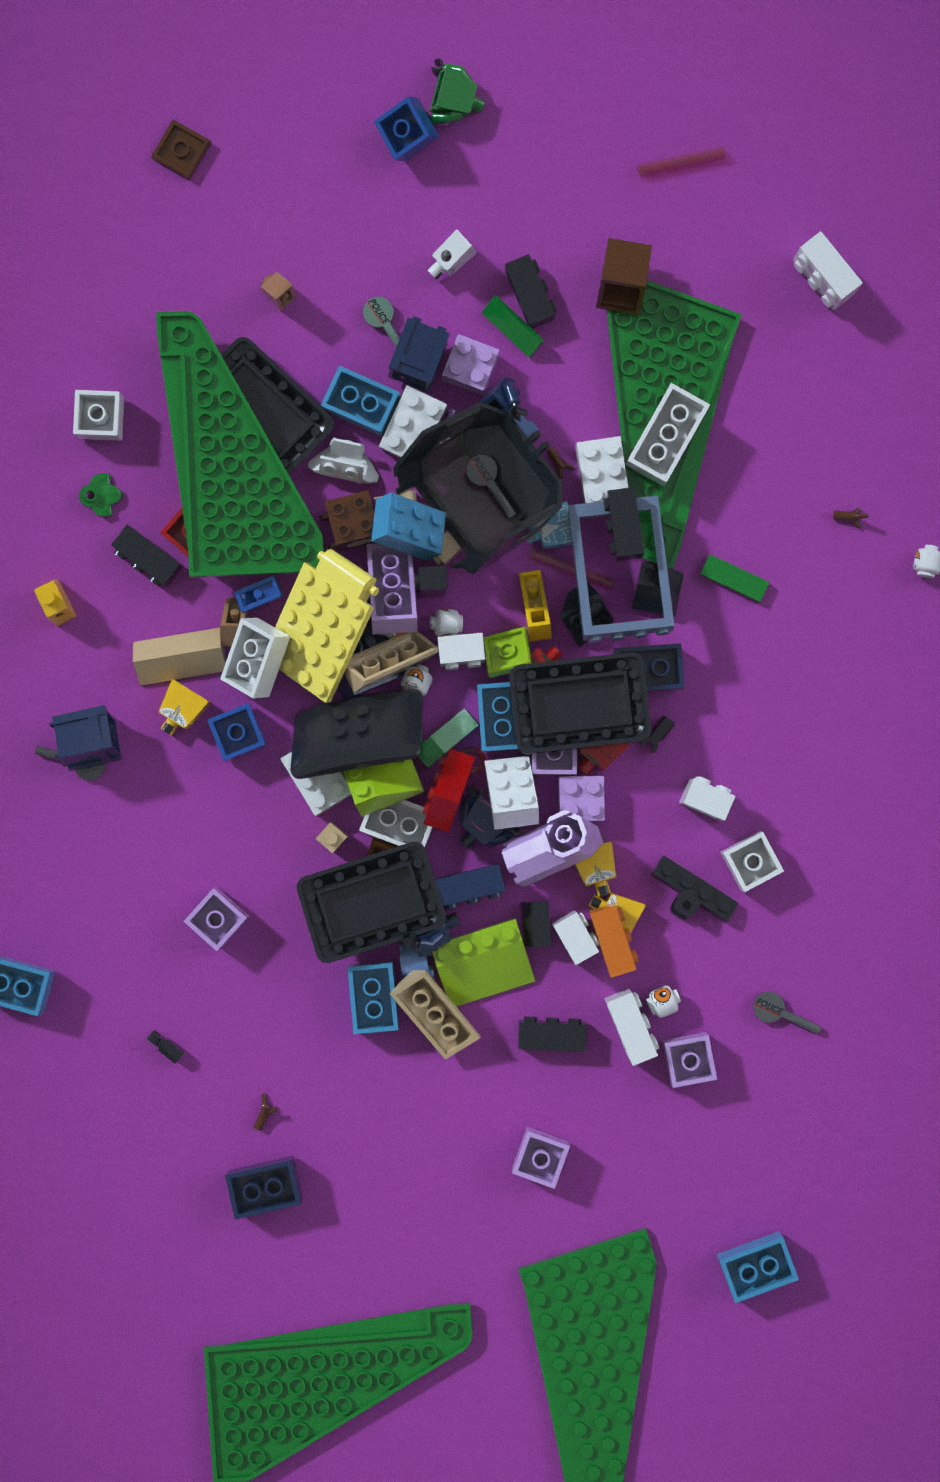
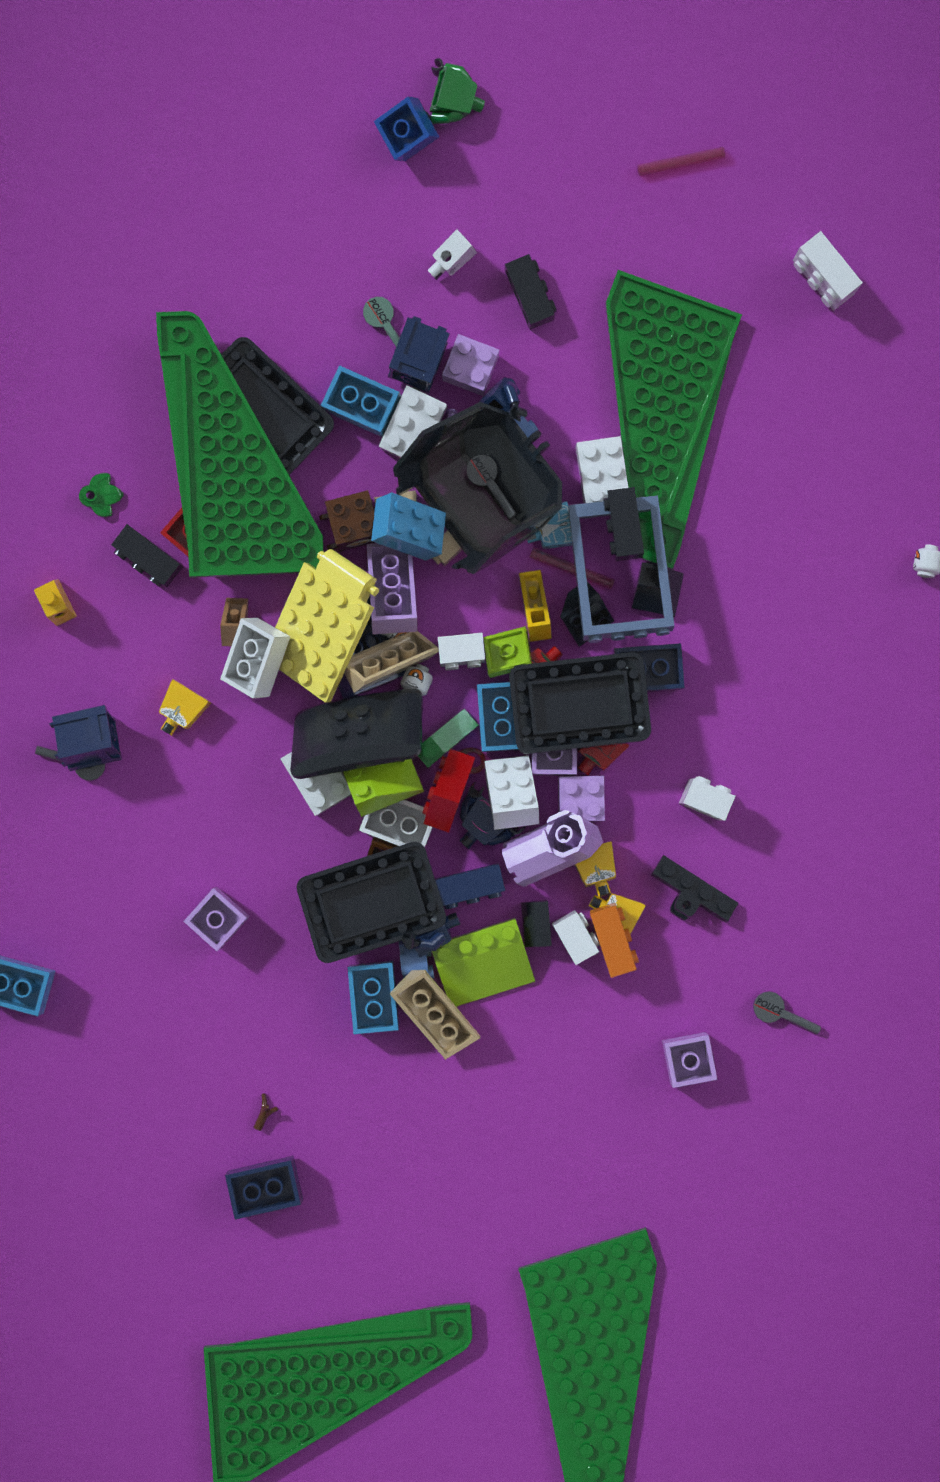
white brick [73,390,124,441] -> none
tan slope [133,628,226,686] -> none
black bar [147,1030,185,1064] -> none
reddish brown tile [151,120,212,180] -> none
blue brick [207,703,268,762] -> none
blue slope [234,575,284,613] -> none
medium nougat slope [260,272,296,311] -> none
white piece [307,437,379,484] -> none
tan brick [316,822,349,854] -> none
black brick [414,566,447,598] -> none
white head [430,609,463,637] -> none
green tile [482,295,544,358] -> none
lavender brick [512,1127,570,1189] -> none
black brick [518,1016,587,1052] -> none
reddish brown bar [547,447,574,481] -> none
reddish brown slope [596,238,652,315] -> none
white brick [604,988,660,1066] -> none
white brick [626,383,710,487] -> none
black bar [641,715,675,754] -> none
white head [646,985,681,1018] -> none
green tile [700,554,770,603] -> none
dark azure brick [716,1231,799,1303] -> none
white brick [720,831,784,892] -> none
reddish brown bar [833,508,869,529] -> none

